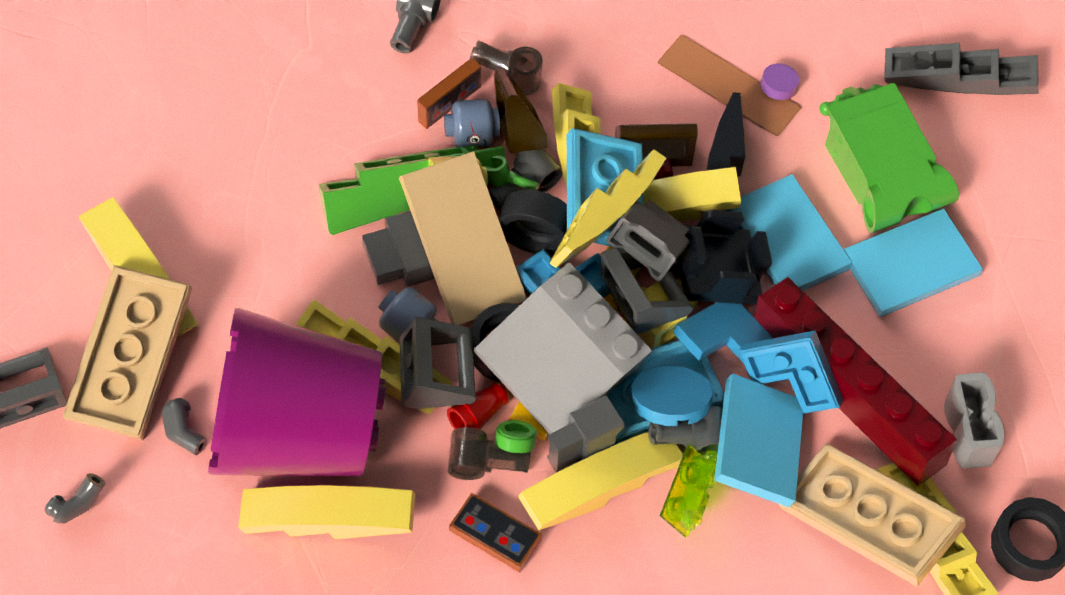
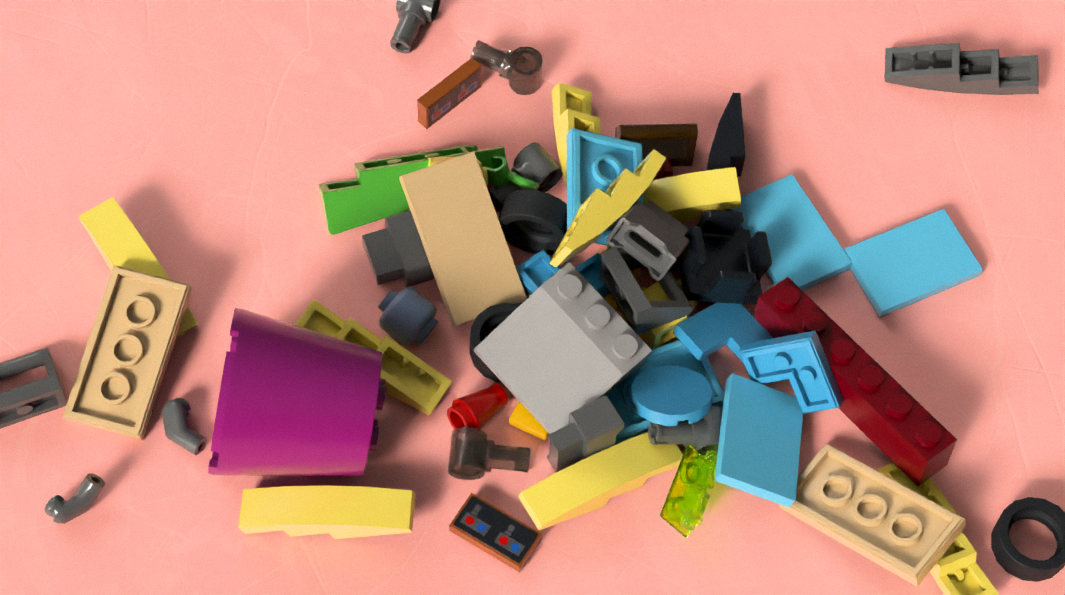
dark grey tile [399,316,476,409] -> none
sand blue head [444,99,500,148] -> none
dark brown tile [494,68,548,153] -> none
bright green tile [495,420,537,453] -> none
nougat sticker [658,35,801,136] -> none
medium lavender tile [760,63,799,100] -> none
bright green piece [819,83,959,233] -> none
light grey brick [944,372,1004,469] -> none

